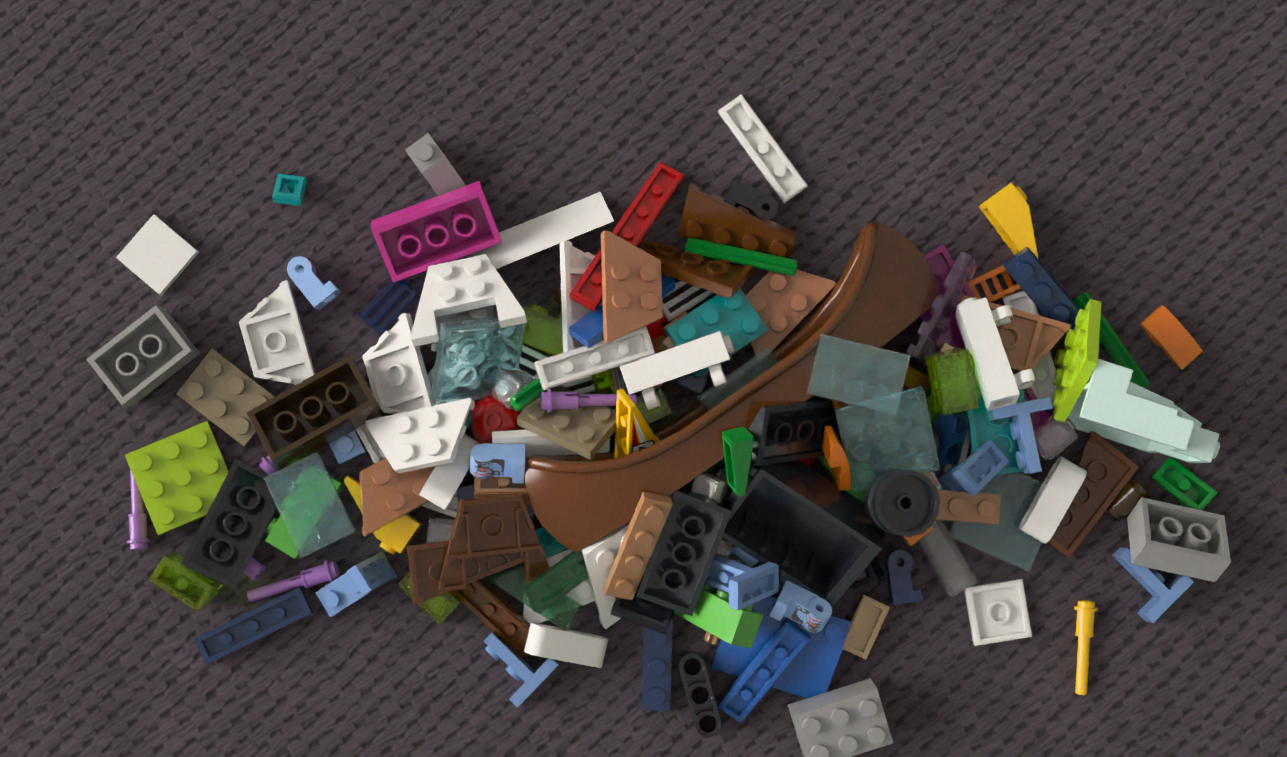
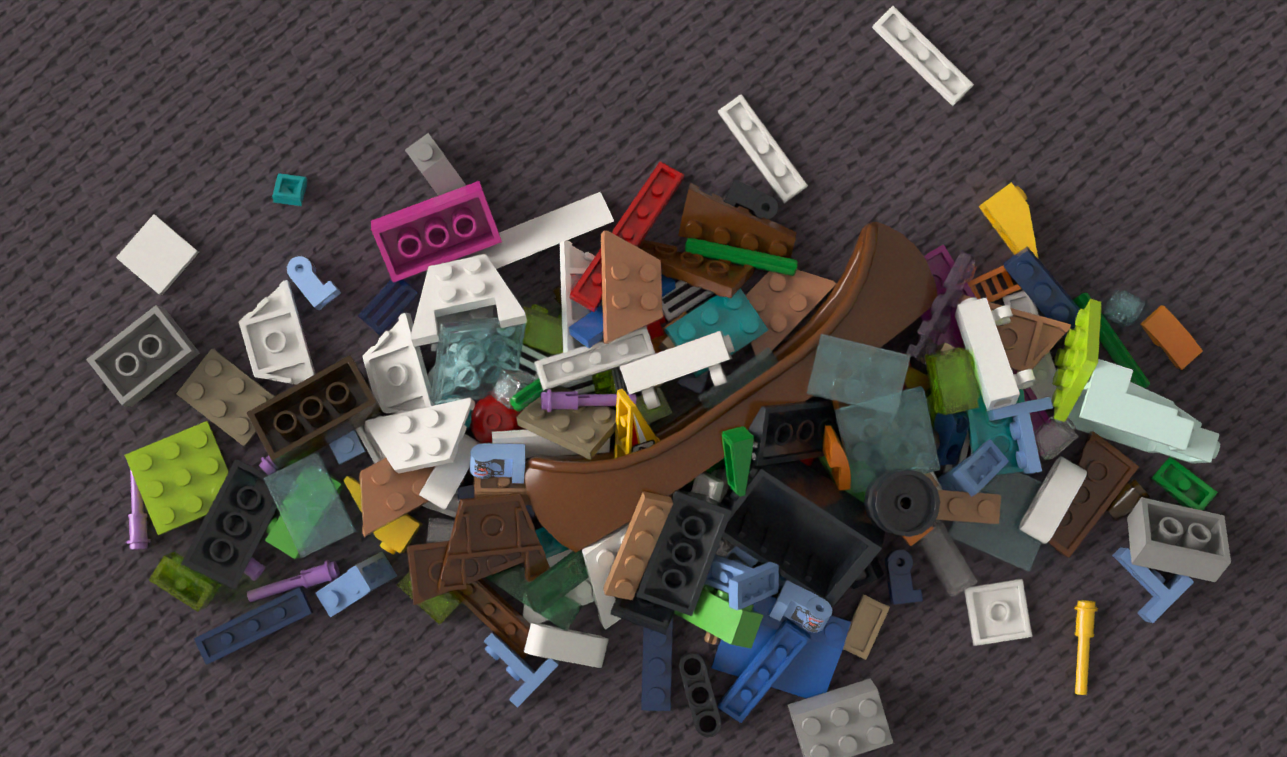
none -> white tile [872,6,974,106]
none -> clear light blue leg [1102,290,1145,328]

